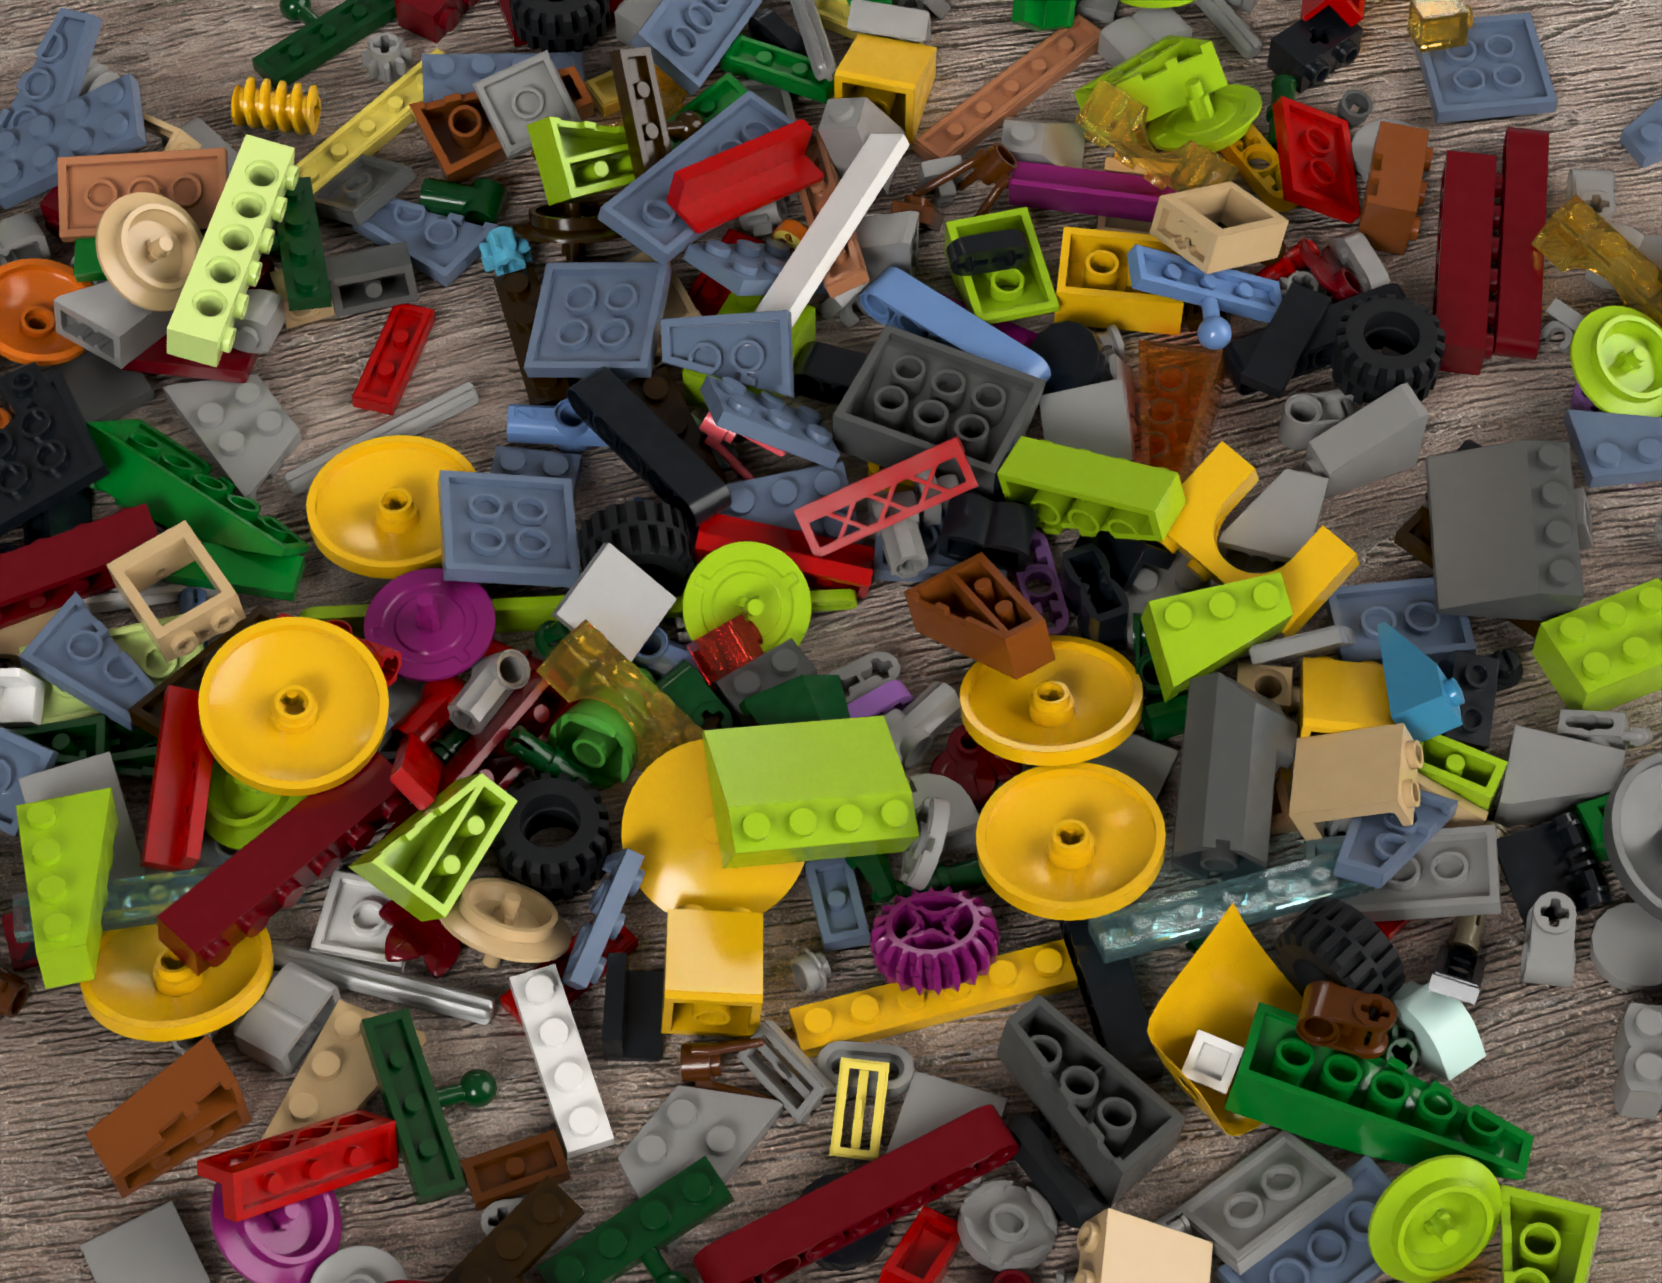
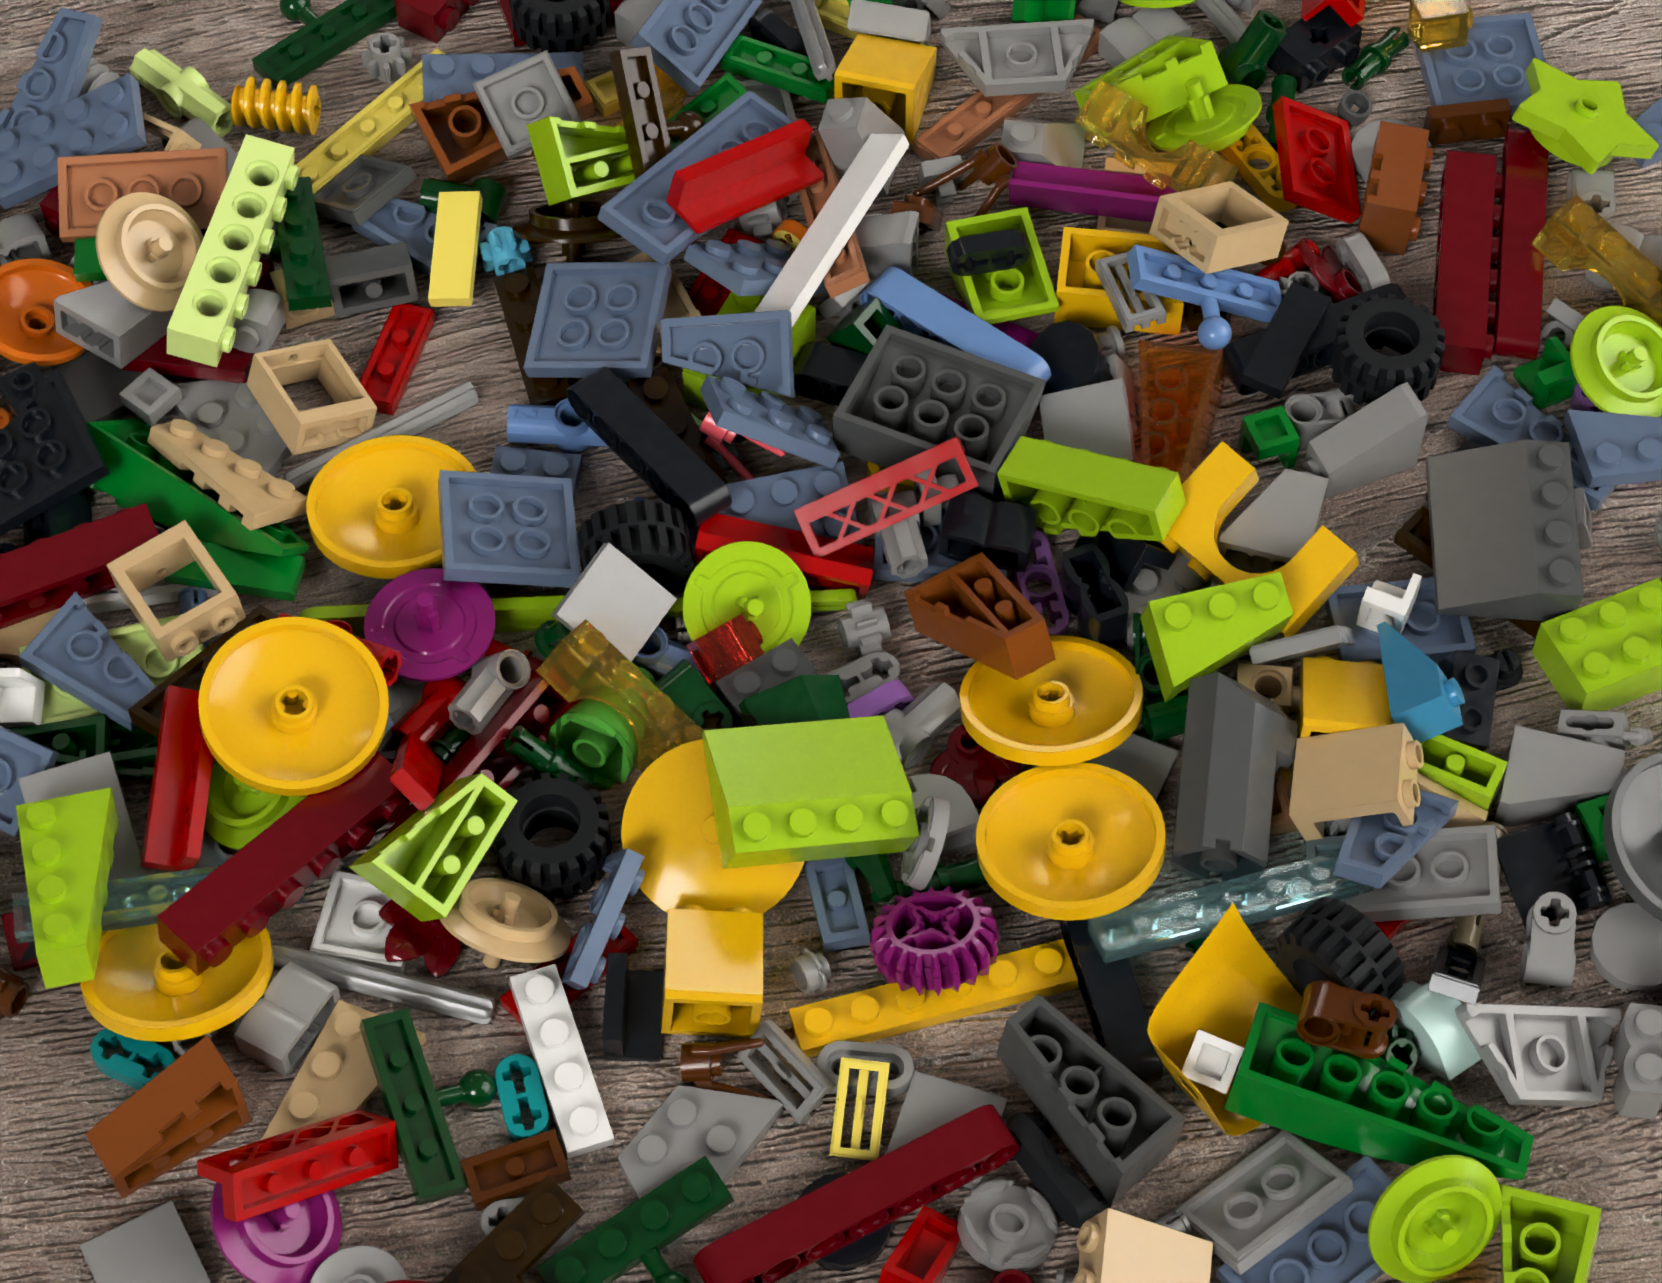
none -> teal beam [90,1028,175,1090]
none -> light grey tile [119,367,183,426]
none -> yellowish green piece [129,48,234,137]
none -> tan wing [147,419,307,531]
none -> tan window [247,338,377,455]
none -> light yellow tile [428,191,483,307]
none -> teal beam [495,1054,550,1142]
none -> dark green brick [826,298,903,355]
none -> light grey gear [837,598,891,657]
none -> light grey wing [940,19,1094,97]
none -> light grey tile [1095,251,1167,333]
none -> dark green piece [1218,10,1288,90]
none -> green panel [1238,405,1300,469]
none -> dark green pin [1341,26,1409,90]
none -> white panel [1356,573,1422,634]
none -> reddish brown plate [1423,98,1511,145]
none -> sand blue wing [1447,365,1618,512]
none -> light grey wing [1455,1003,1622,1107]
none -> lime plate [1512,58,1659,175]
none -> green panel [1513,335,1578,410]

